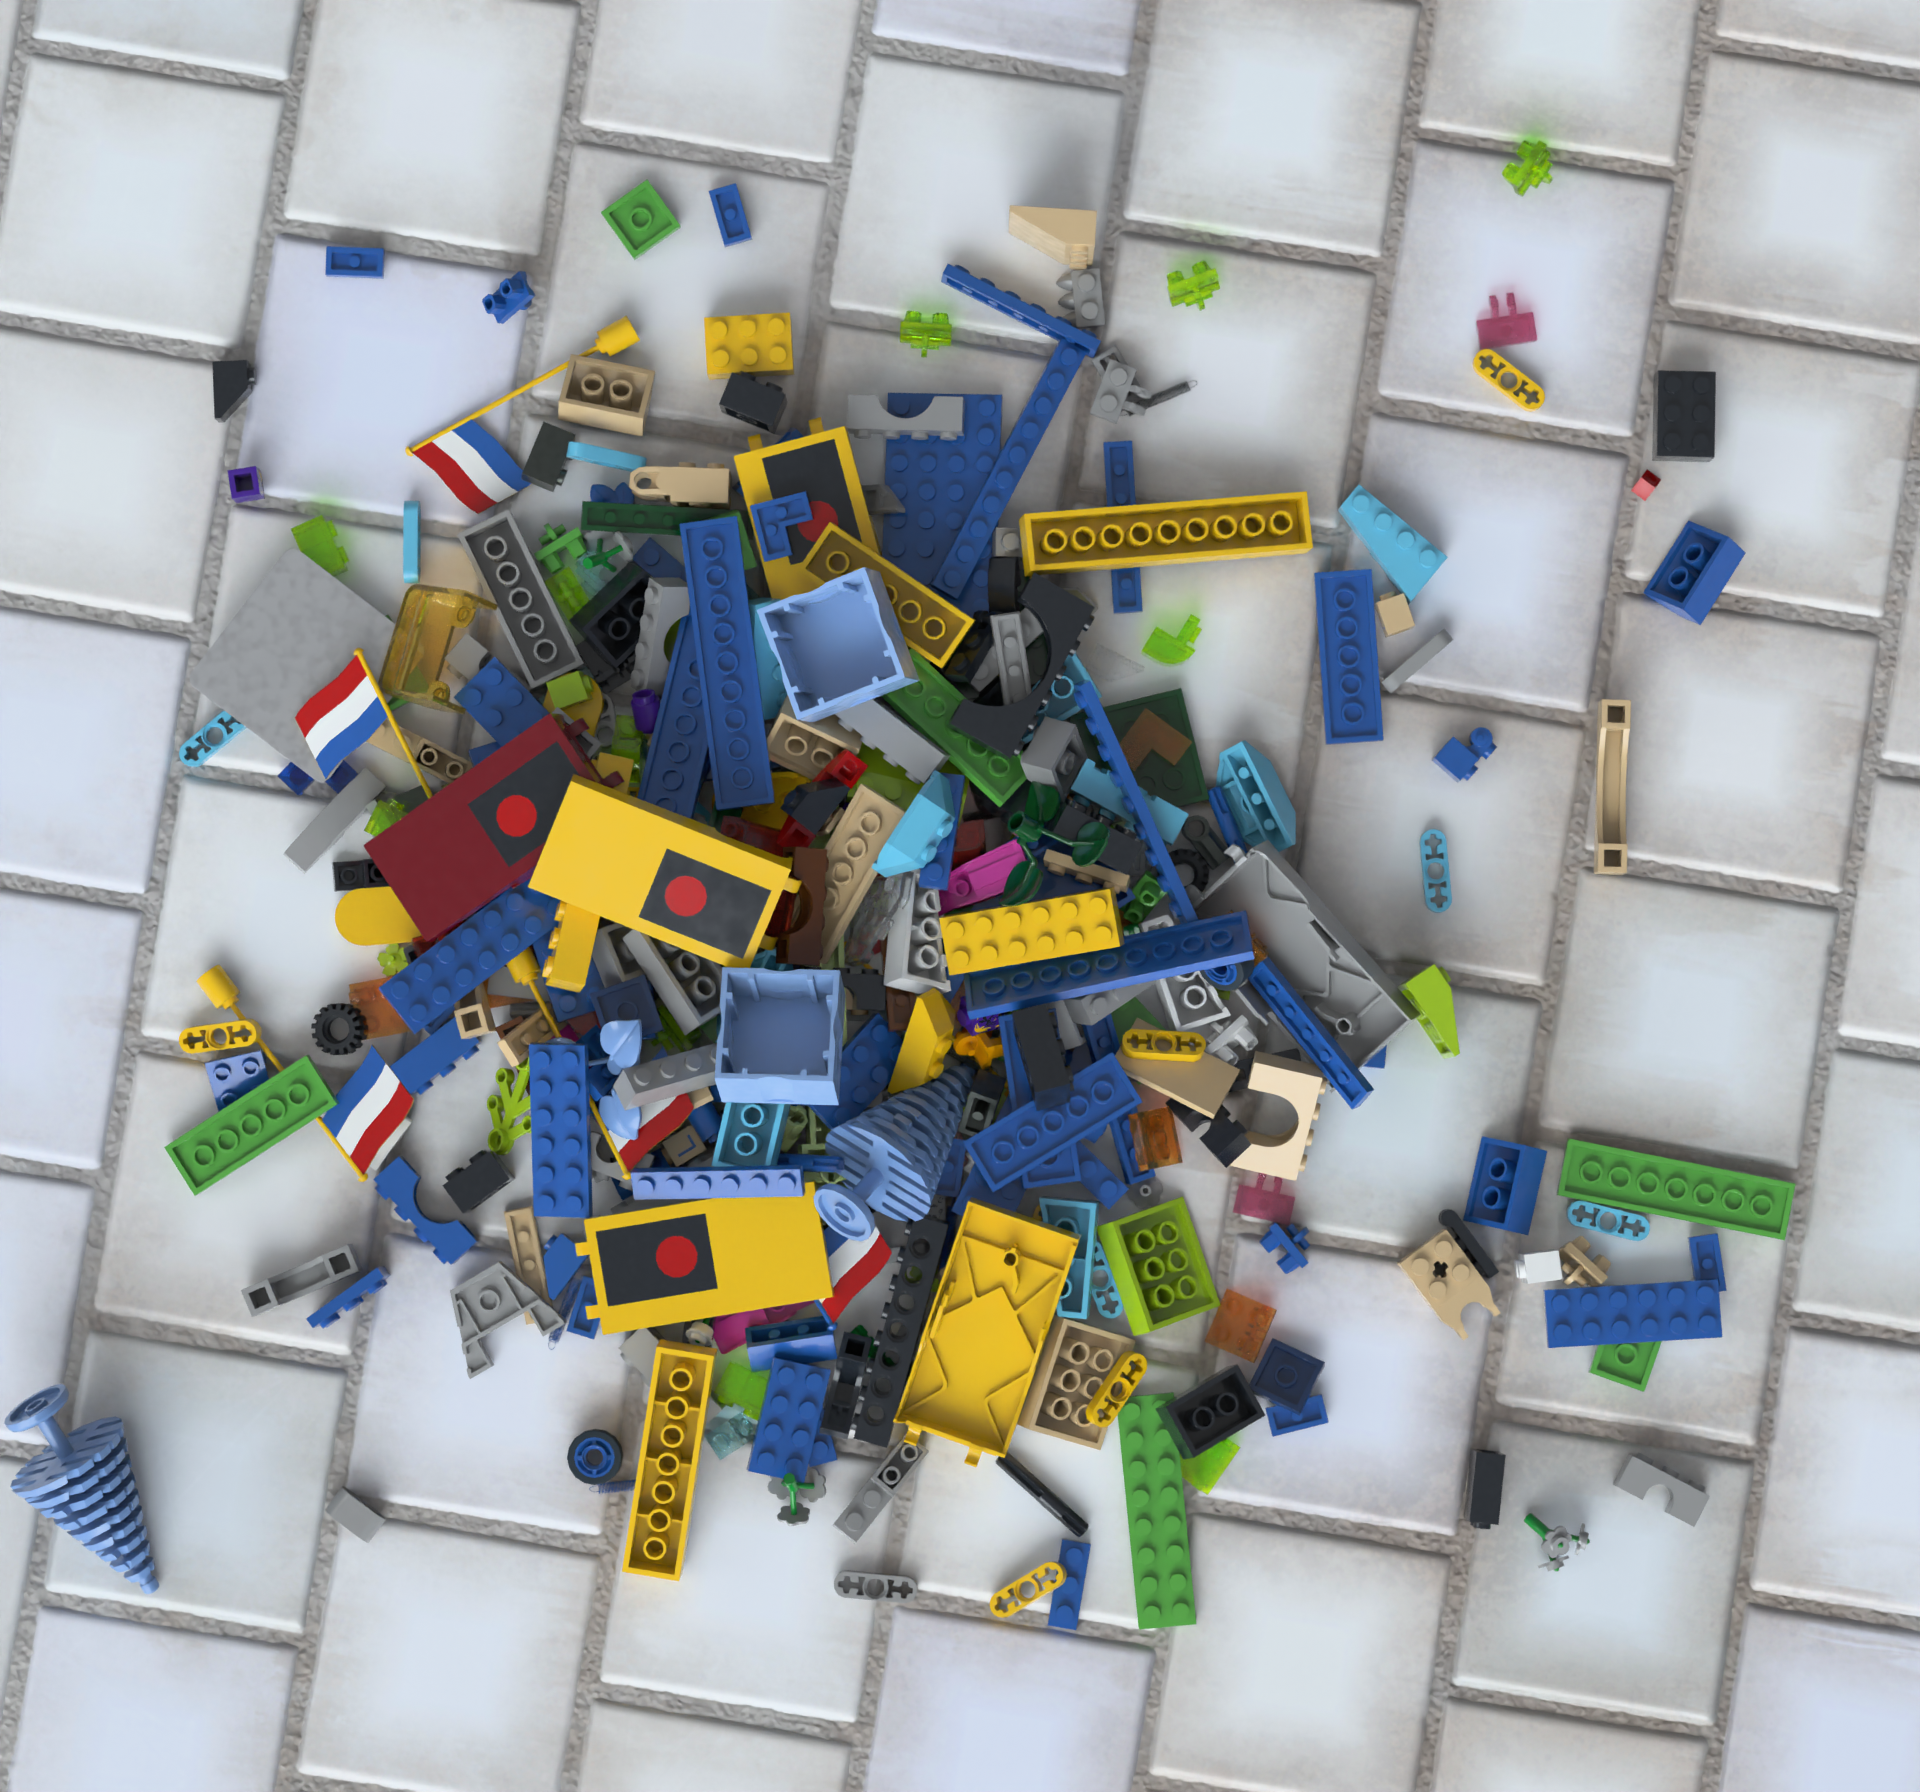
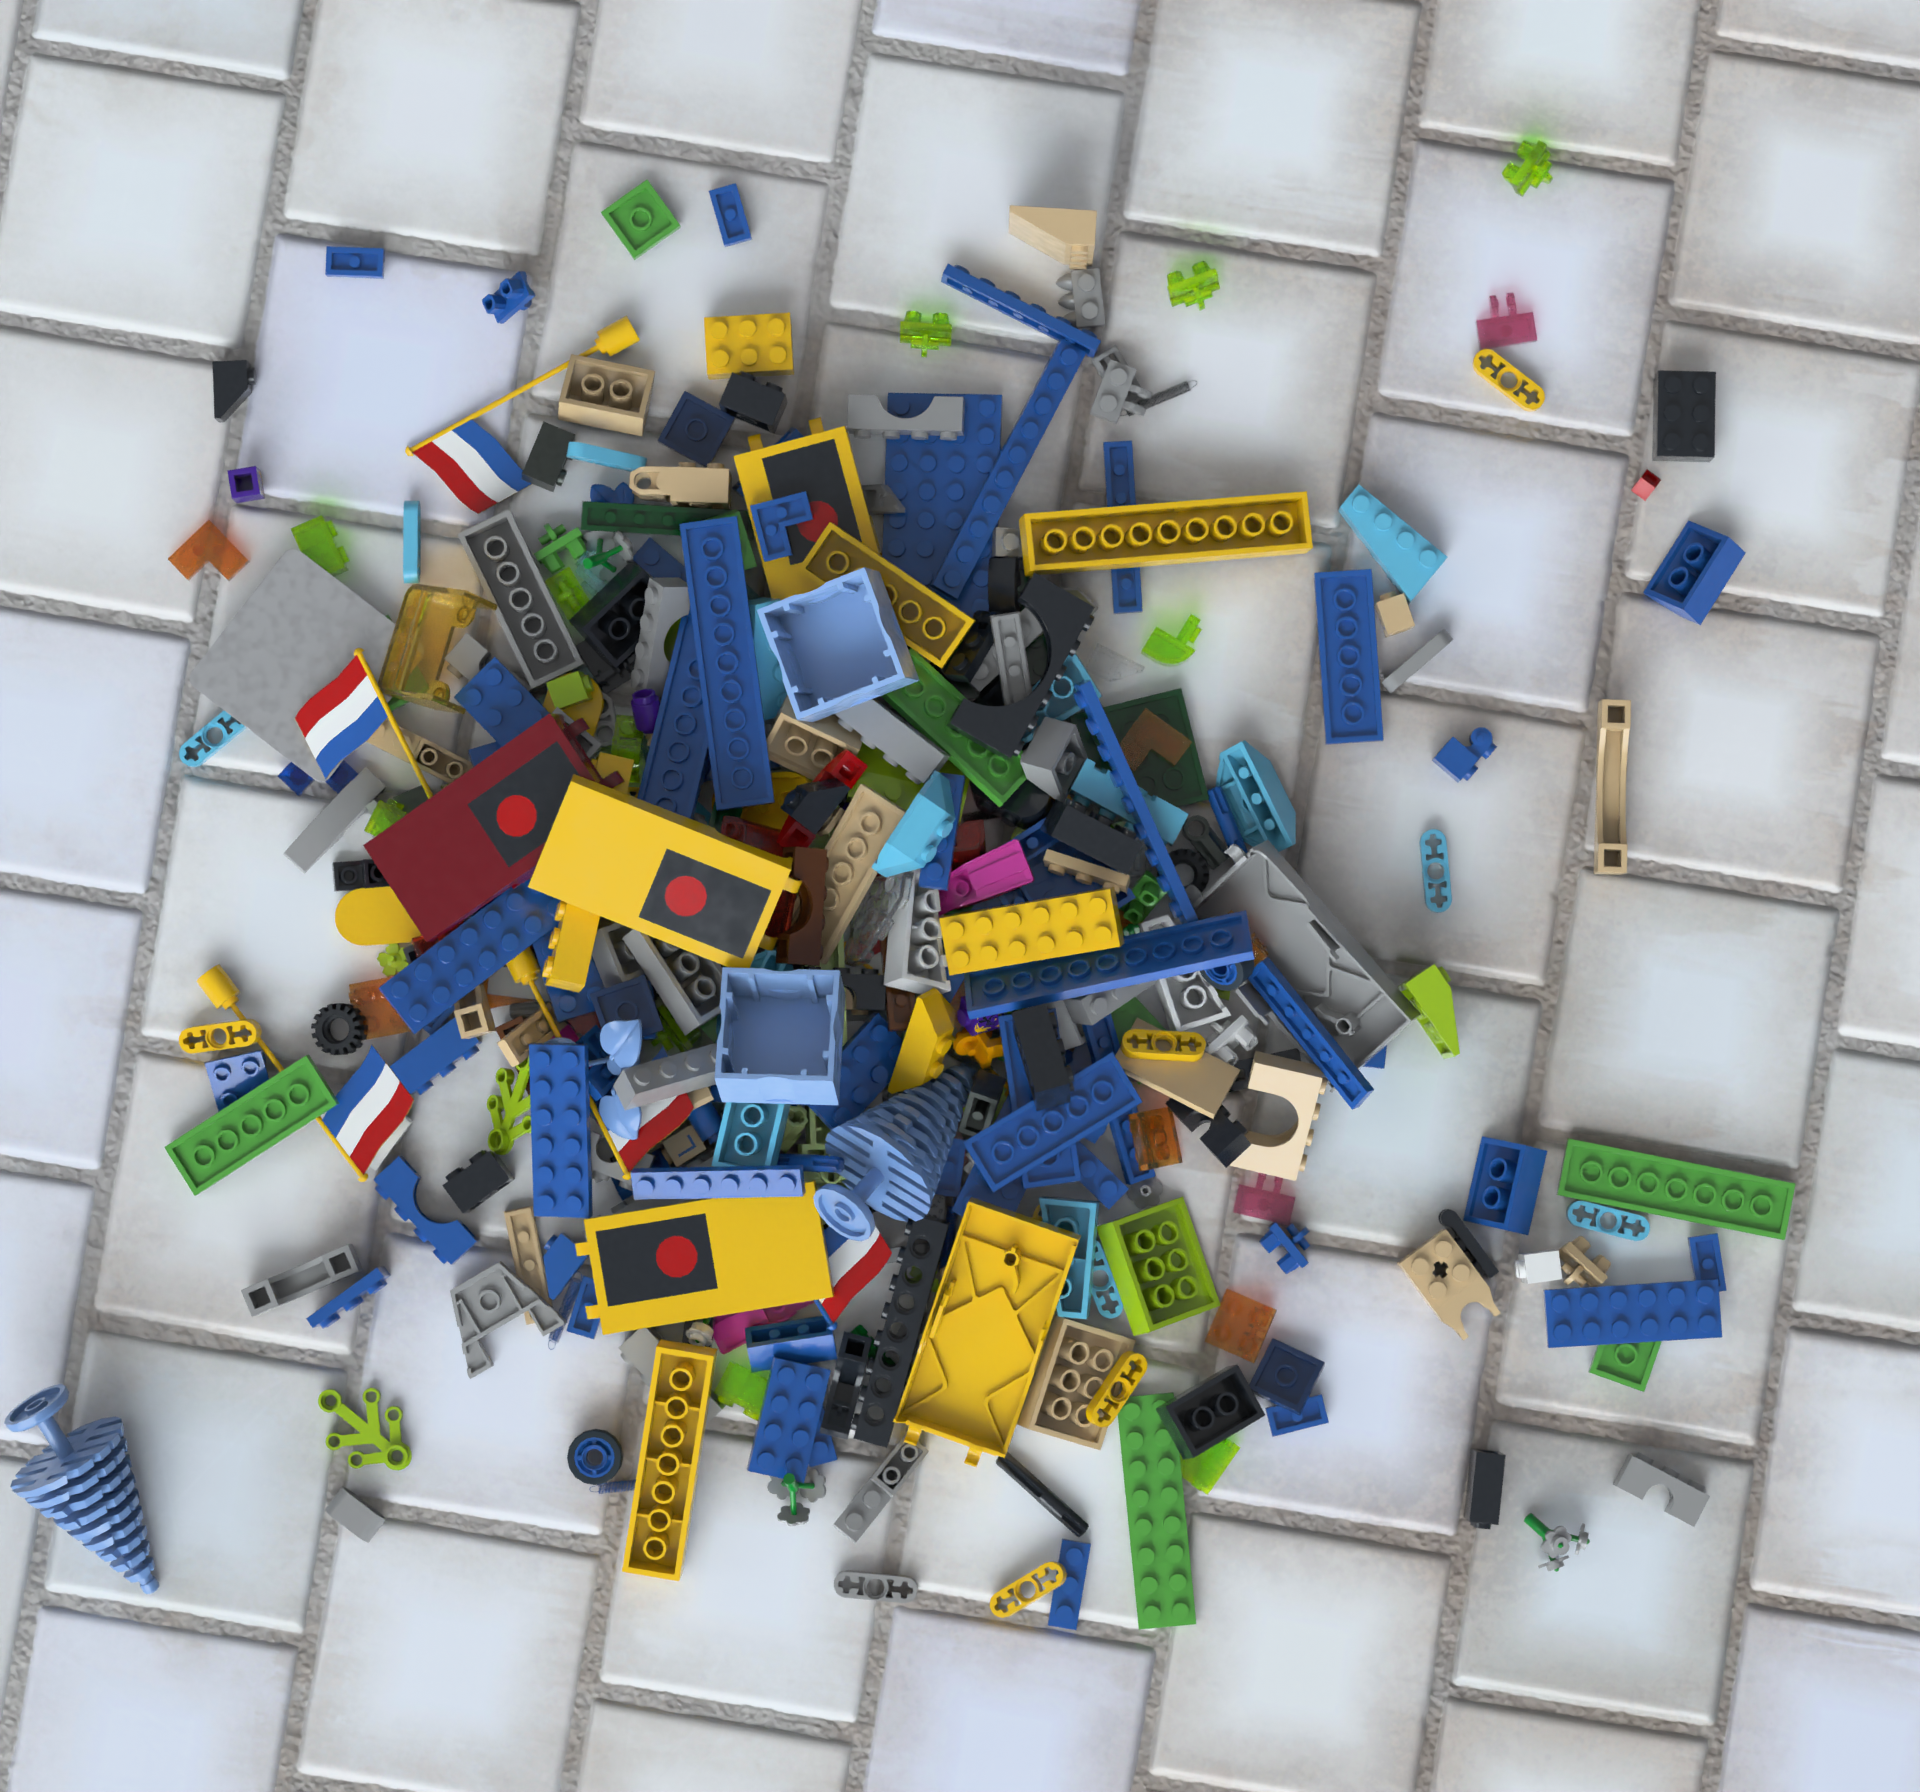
clear light blue bracket [705,1412,755,1460] -> none
dark green plant [999,781,1110,907] -> none
none -> clear orange plate [168,520,250,581]
none -> lime plant [318,1388,412,1470]
none -> dark blue plate [657,391,735,468]

